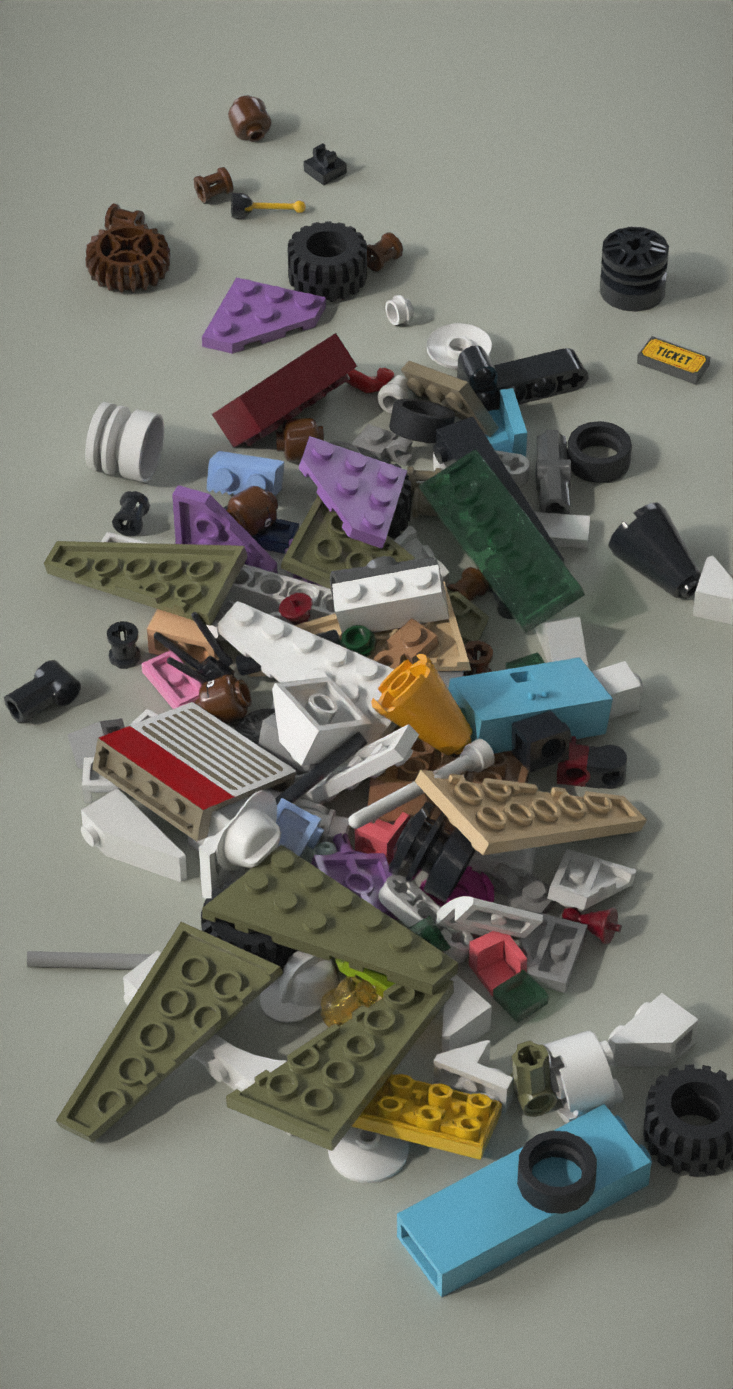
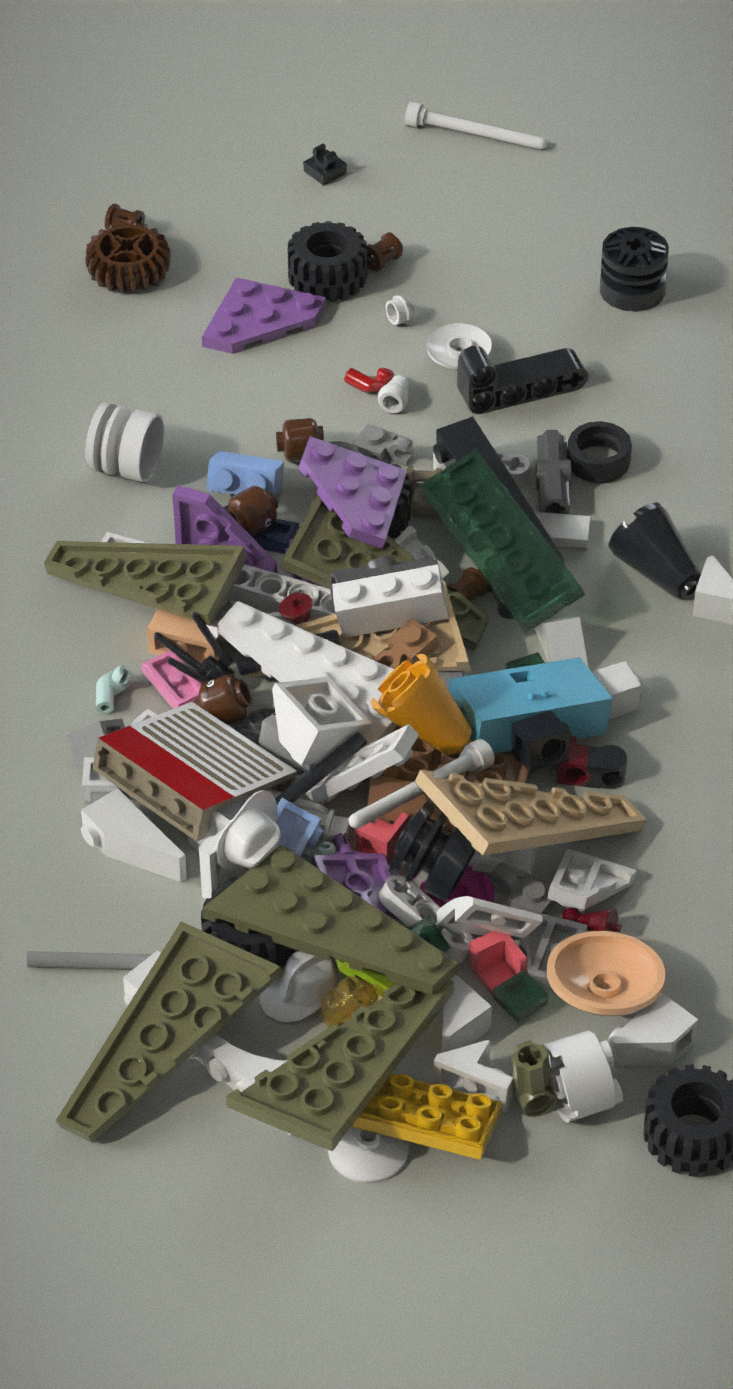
black piece [4,660,81,723] -> none
black bush [107,621,141,669] -> none
black bush [112,491,150,537] -> none
reddish brown bush [194,167,233,203] -> none
dark red piece [212,333,358,448] -> none
reddish brown head [228,95,272,142] -> none
hinge [231,193,306,218] -> none
dark green plate [340,625,377,657] -> none
black tyre [389,399,455,443] -> none
medium azure brick [397,1104,652,1297] -> none
dark tan wing [401,361,499,437] -> none
reddish brown bush [464,641,493,676] -> none
medium azure panel [485,388,527,457] -> none
black tyre [517,1131,597,1214] -> none
tile [637,336,711,384] -> none
none -> light aqua arm [96,666,133,714]
none -> white piece [405,101,547,150]
none -> light nougat dish [547,931,666,1016]

